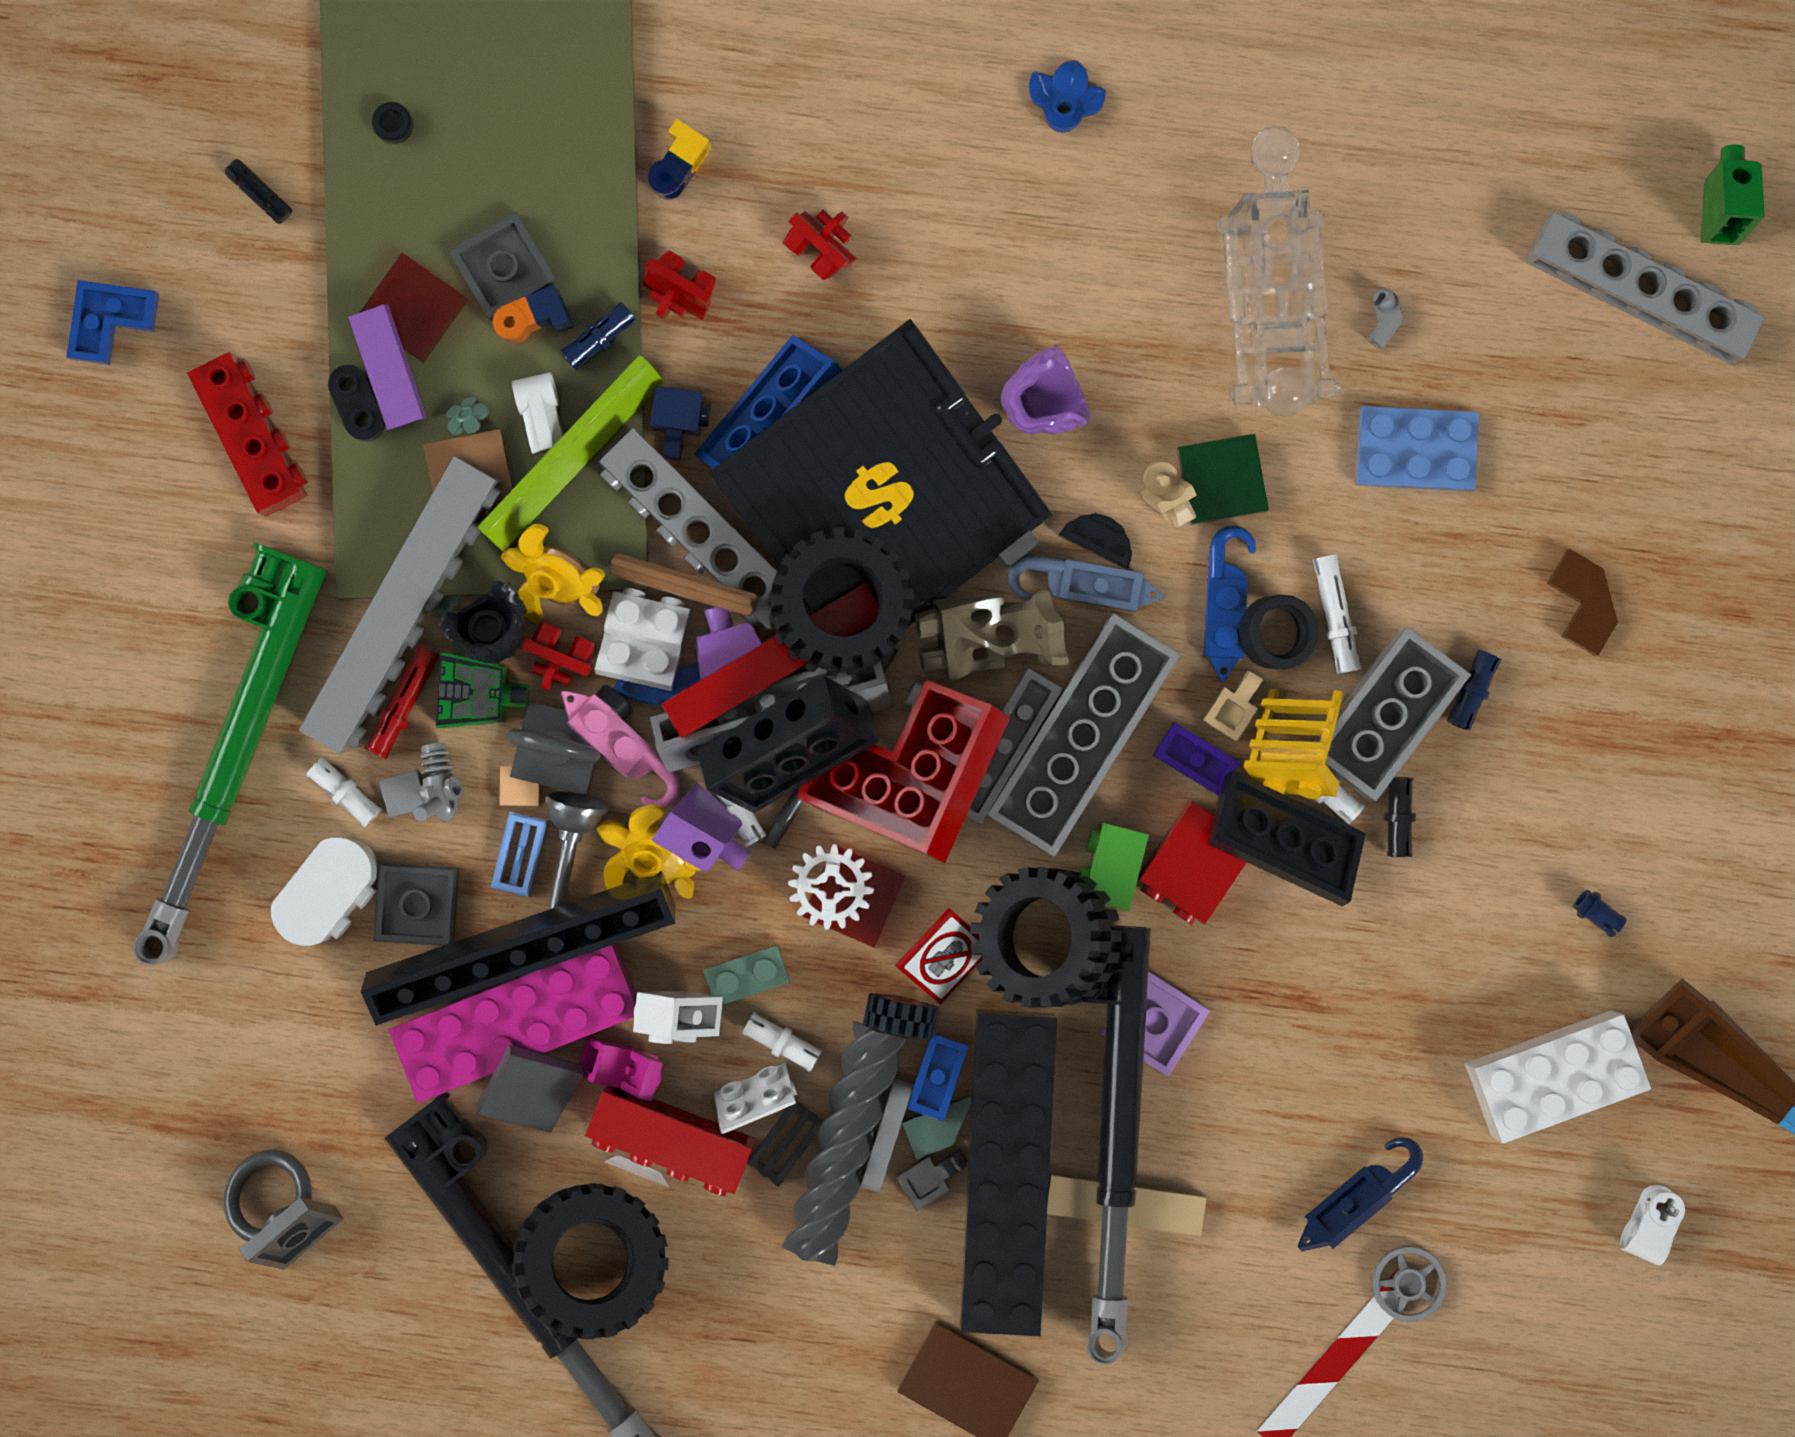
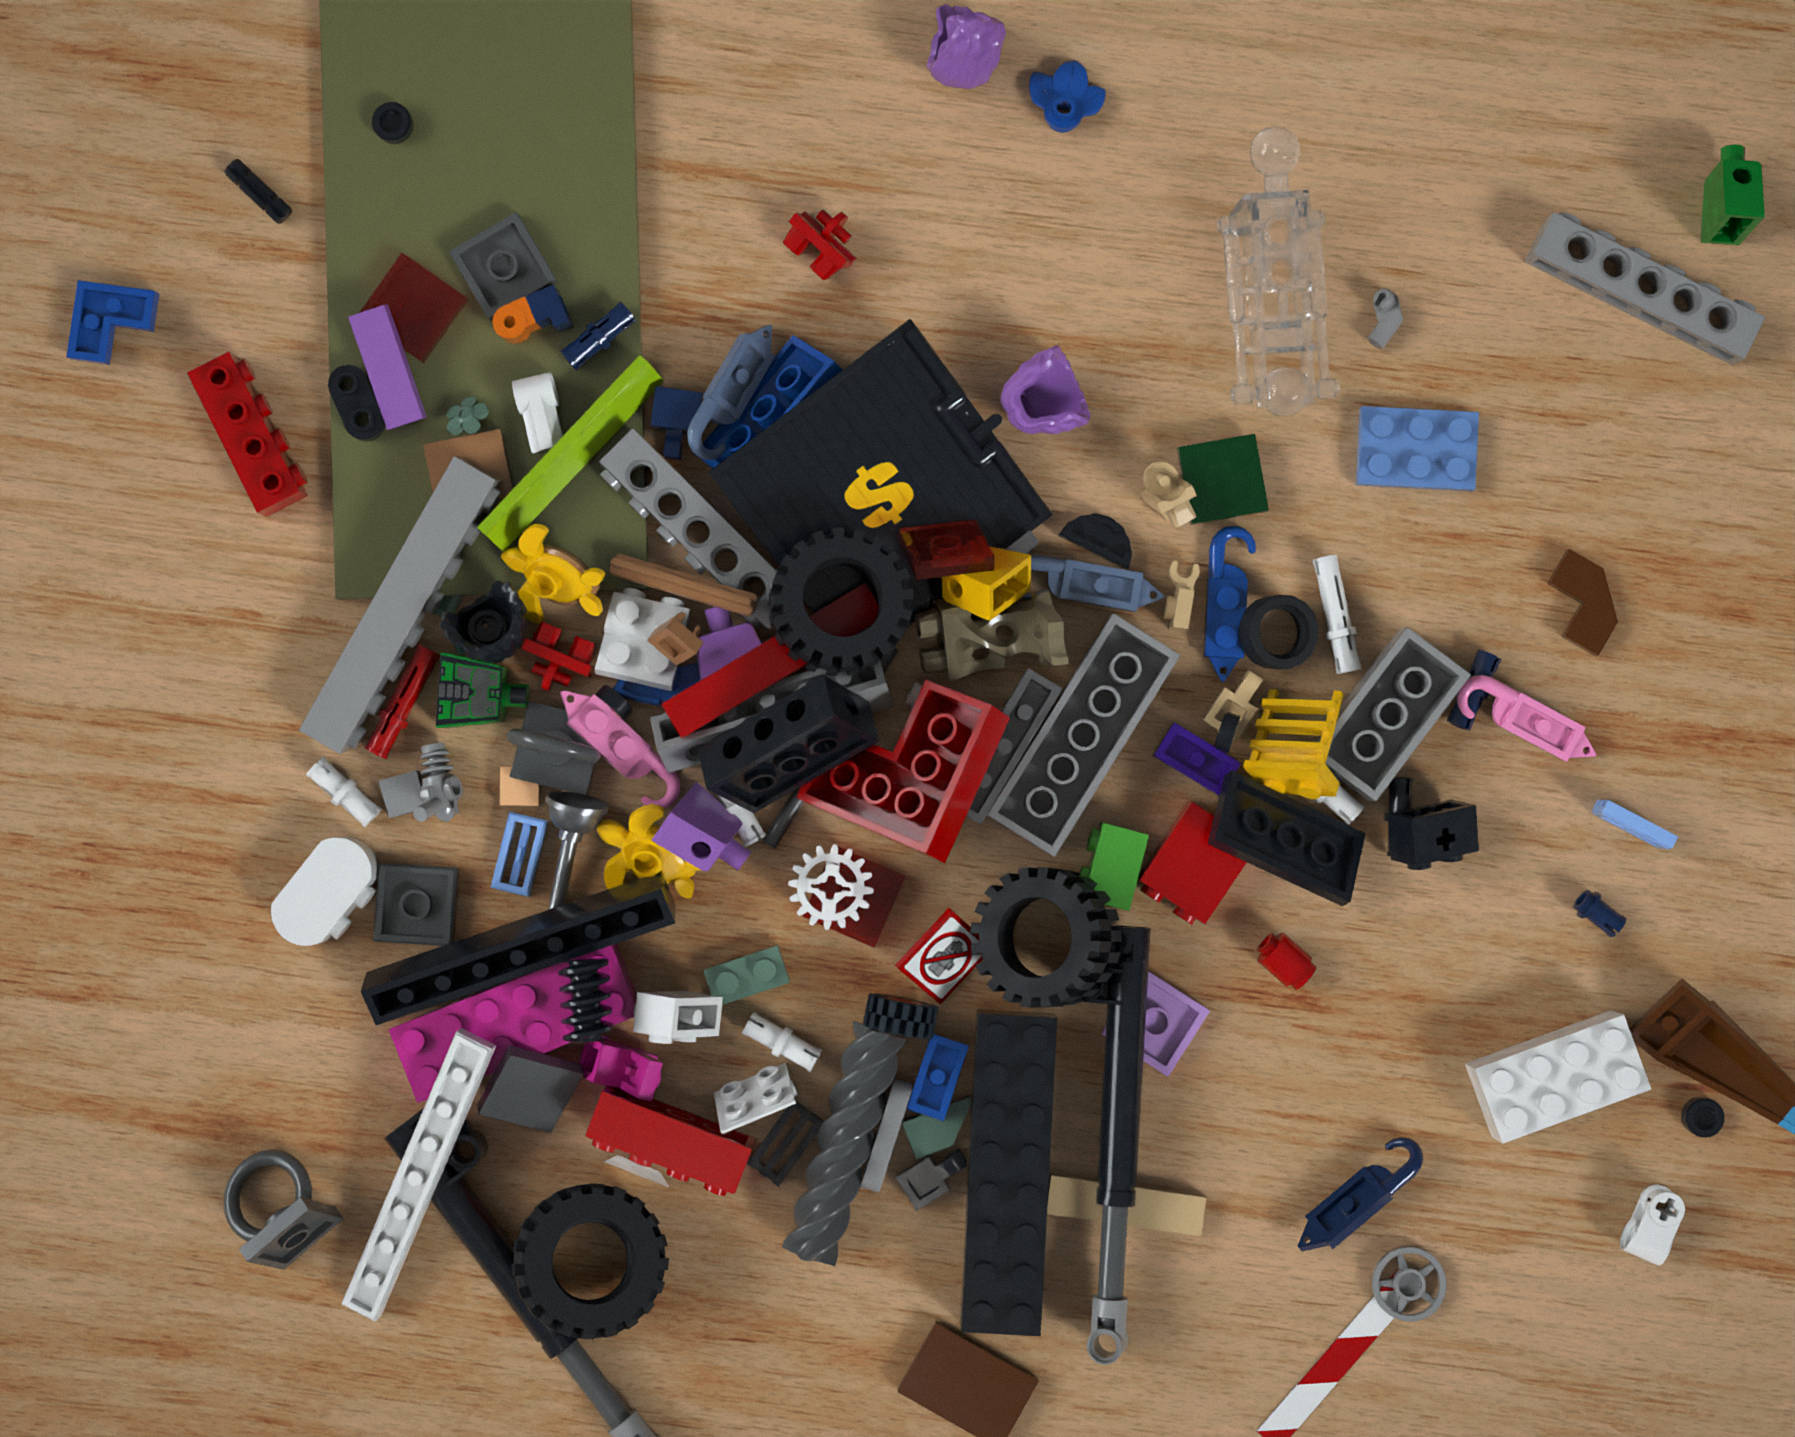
green piece [133,542,327,965] -> none
red hips [642,250,716,320] -> none
leg [648,118,712,200] -> none
none -> white tile [342,1028,496,1322]
none -> black piece [558,958,613,1043]
none -> medium nougat tile [647,612,704,666]
none -> sand blue plate [687,325,775,460]
none -> clear red tile [899,519,994,580]
none -> medium lavender hair [927,4,1006,89]
none -> yellow torso [931,544,1031,621]
none -> tan plate [1164,560,1200,631]
none -> black tile [1214,712,1241,753]
none -> red brick [1257,932,1316,990]
none -> black brick [1388,799,1479,870]
none -> bright pink plate [1457,675,1596,762]
none -> light blue tile [1591,799,1678,850]
none -> black tile [1681,1097,1725,1138]

